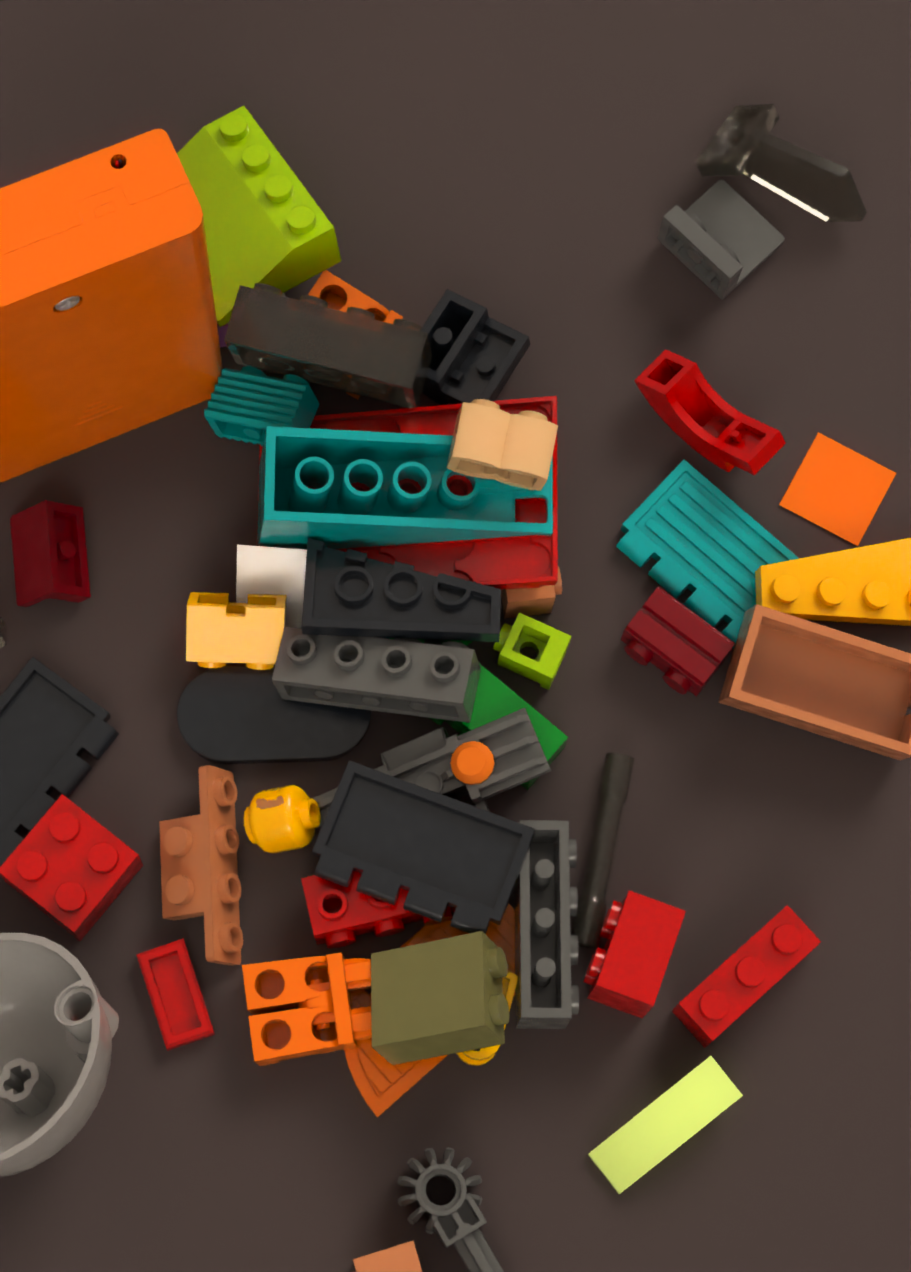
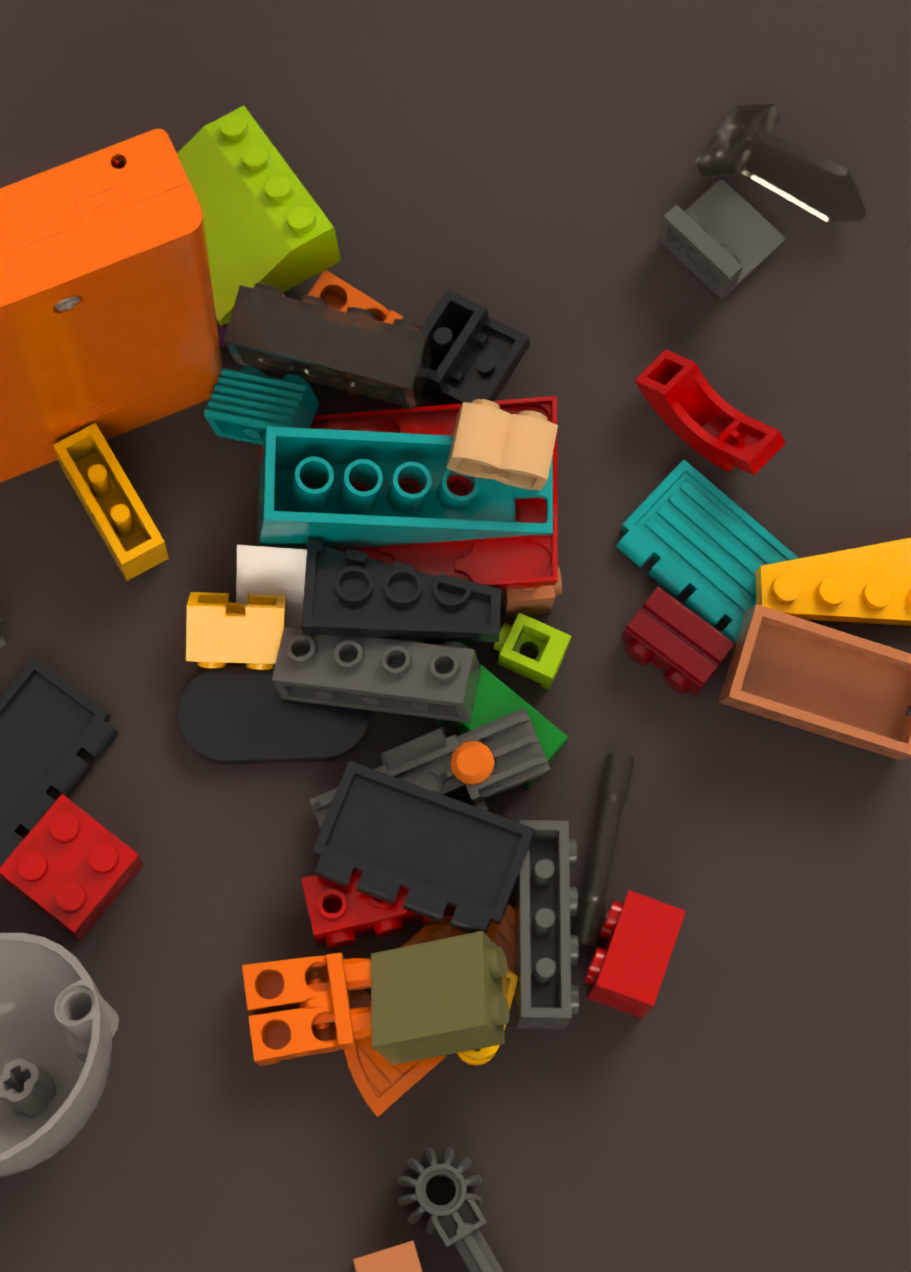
dark red panel [10,500,91,607] -> none
red tile [136,938,215,1051] -> none
nougat bracket [159,765,243,966] -> none
yellow head [244,785,321,853] -> none
yellowish green slope [588,1056,743,1194] -> none
red brick [672,905,821,1048] -> none
orange sticker [779,432,896,546] -> none
none -> yellow brick [53,423,169,581]

